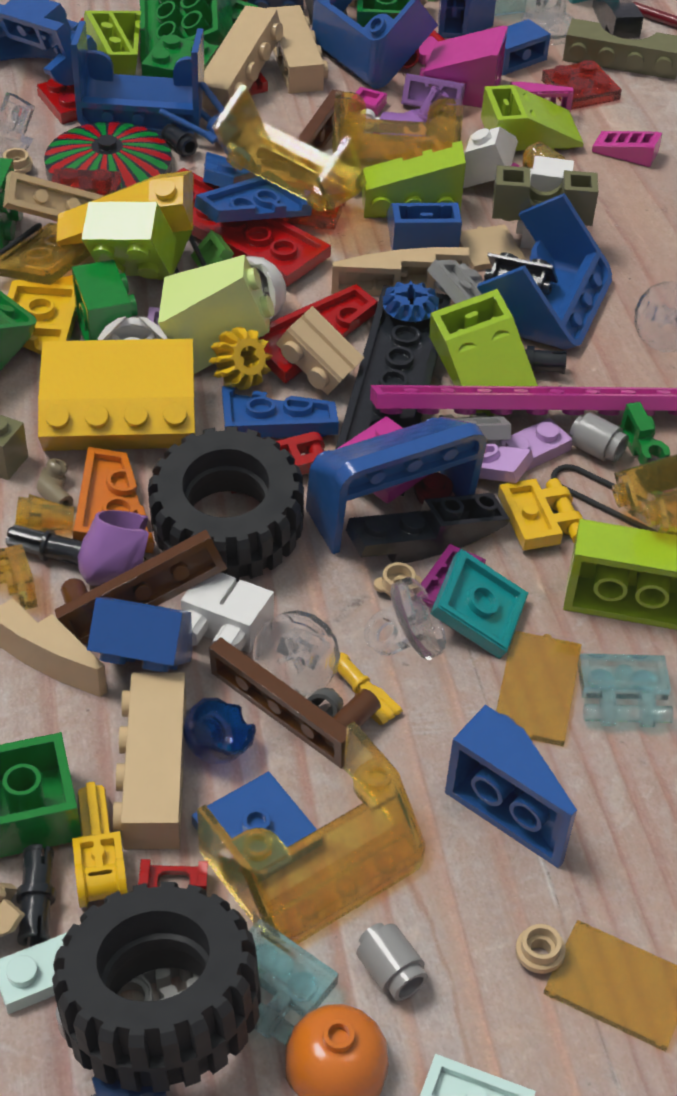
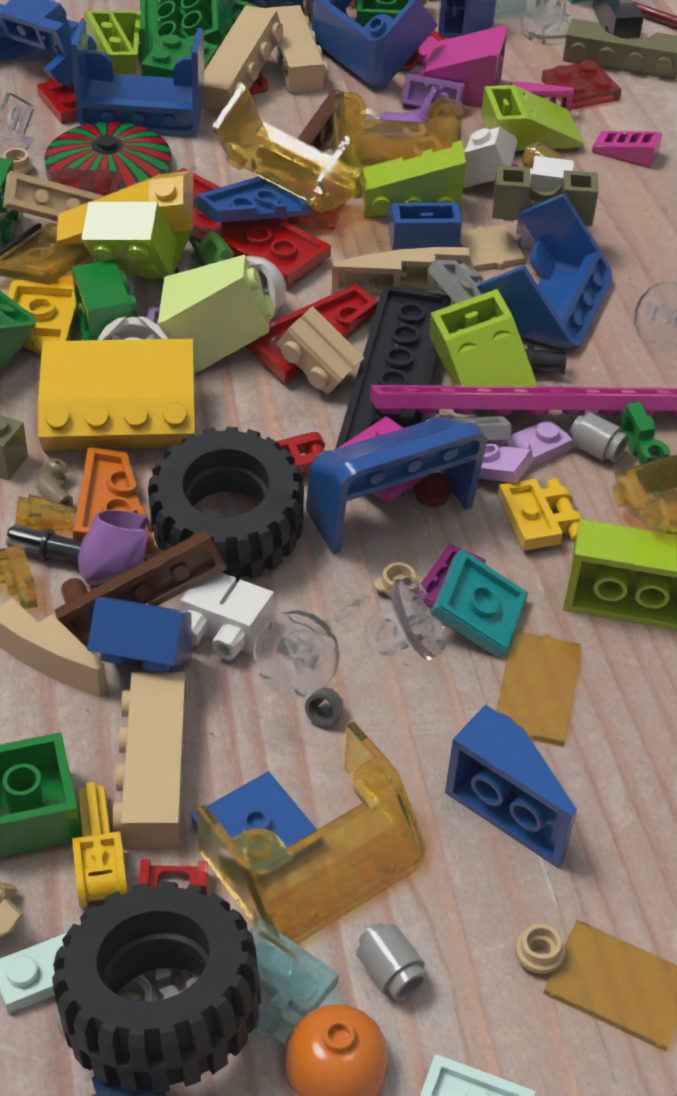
black pin [16,844,56,947] -> none
blue plant [159,82,239,147] -> none
black pin [161,123,198,157] -> none
clear blue hair [183,698,256,764] -> none
blue wing [203,152,262,187] -> none
yellow gear [208,327,273,390] -> none
reddish brown piece [209,637,381,768] -> none
blue wing [222,386,339,439] -> none
yellow piece [330,652,403,725] -> none
black slope [345,493,510,563] -> none
dark pink tile [348,87,387,117] -> none
blue gear [383,280,439,322] -> none
black hinge [484,252,558,295] -> none
blue brick [502,19,551,75] -> none
black piece [551,464,674,533] -> none
clear light blue plate [577,653,674,727] -> none

